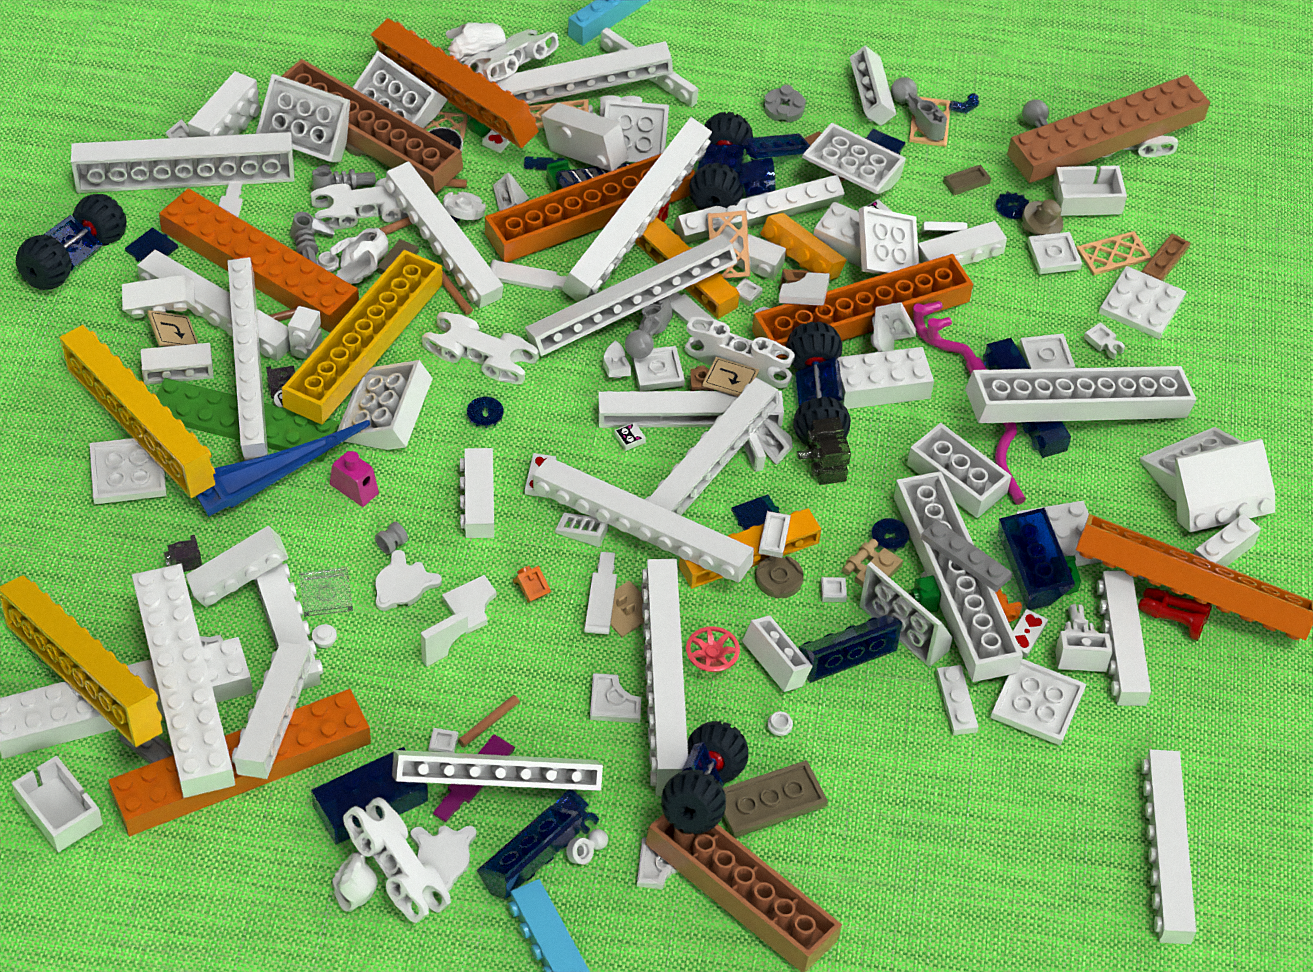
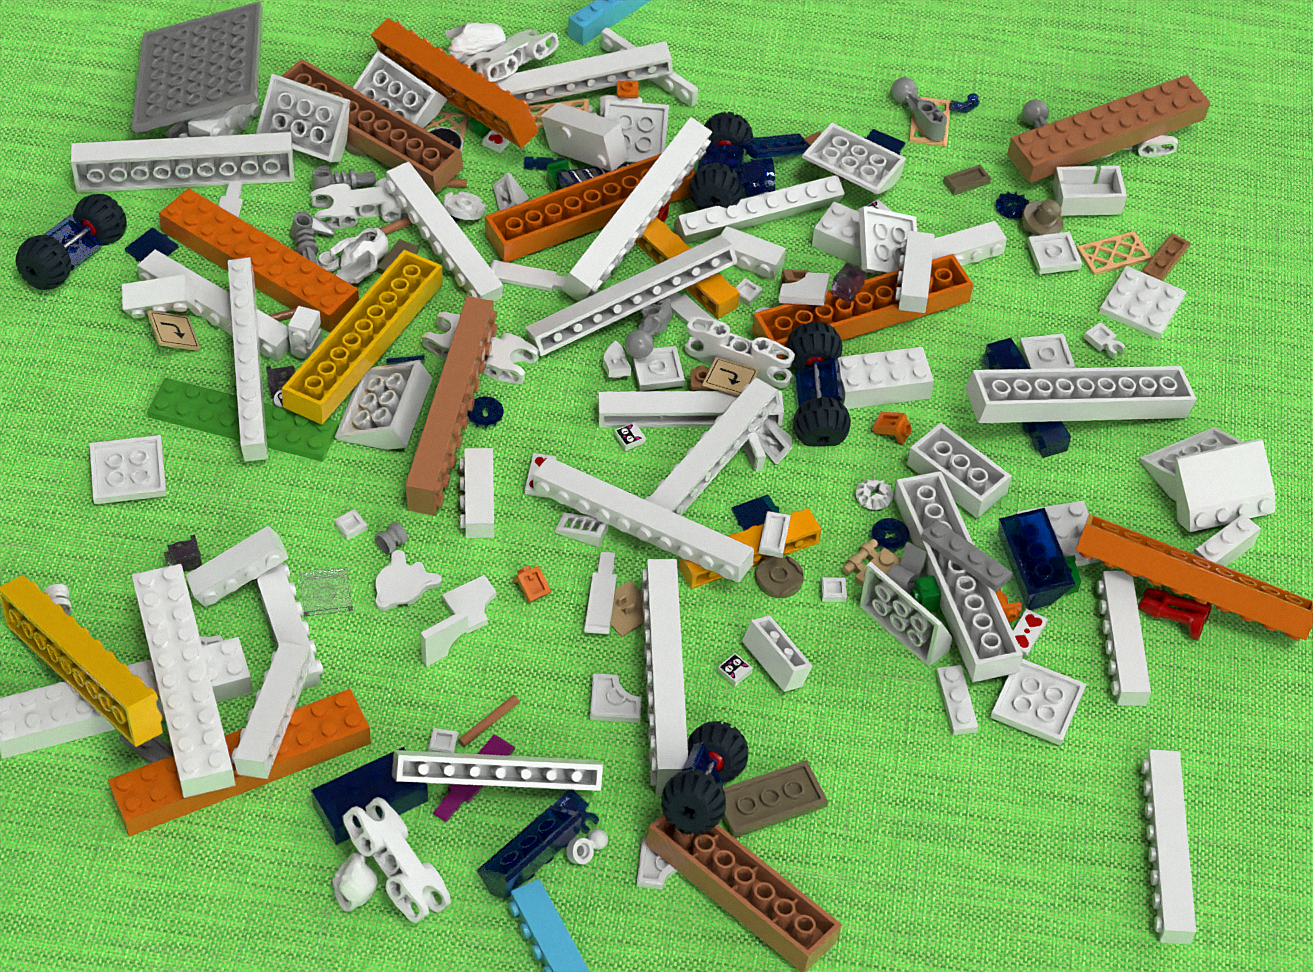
white piece [12,755,103,852] -> none
yellow brick [59,325,215,498] -> none
white brick [141,343,214,385] -> none
blue plate [196,420,371,517] -> none
white plate [312,624,337,648] -> none
dark pink torso [330,451,379,507] -> none
white tile [411,826,476,891] -> none
nougat bar [442,270,473,315] -> none
coral wheel [686,626,740,672] -> none
light nougat window [708,210,750,279] -> none
light orange brick [760,213,847,280] -> none
light grey plate [764,85,806,123] -> none
white plate [768,712,793,736] -> none
clear smoke brick [797,417,851,485] -> none
slope [798,615,902,683] -> none
white brick [850,45,897,126] -> none
white bracket [871,302,916,352] -> none
dark pink piece [913,301,1026,505] -> none
white tile [921,221,967,234] -> none
white brick [1055,604,1112,672] -> none
none -> white wheel [44,584,72,615]
none -> light grey plate [132,1,263,134]
none -> white tile [334,509,368,540]
none -> piece [386,353,427,363]
none -> nougat brick [405,296,498,516]
none -> orange bracket [617,81,638,98]
none -> tile [717,653,753,686]
none -> brick [831,263,866,303]
none -> white gear [856,477,894,510]
none -> orange bracket [872,412,912,444]
none -> light grey panel [887,542,927,593]
none -> white brick [895,231,935,313]

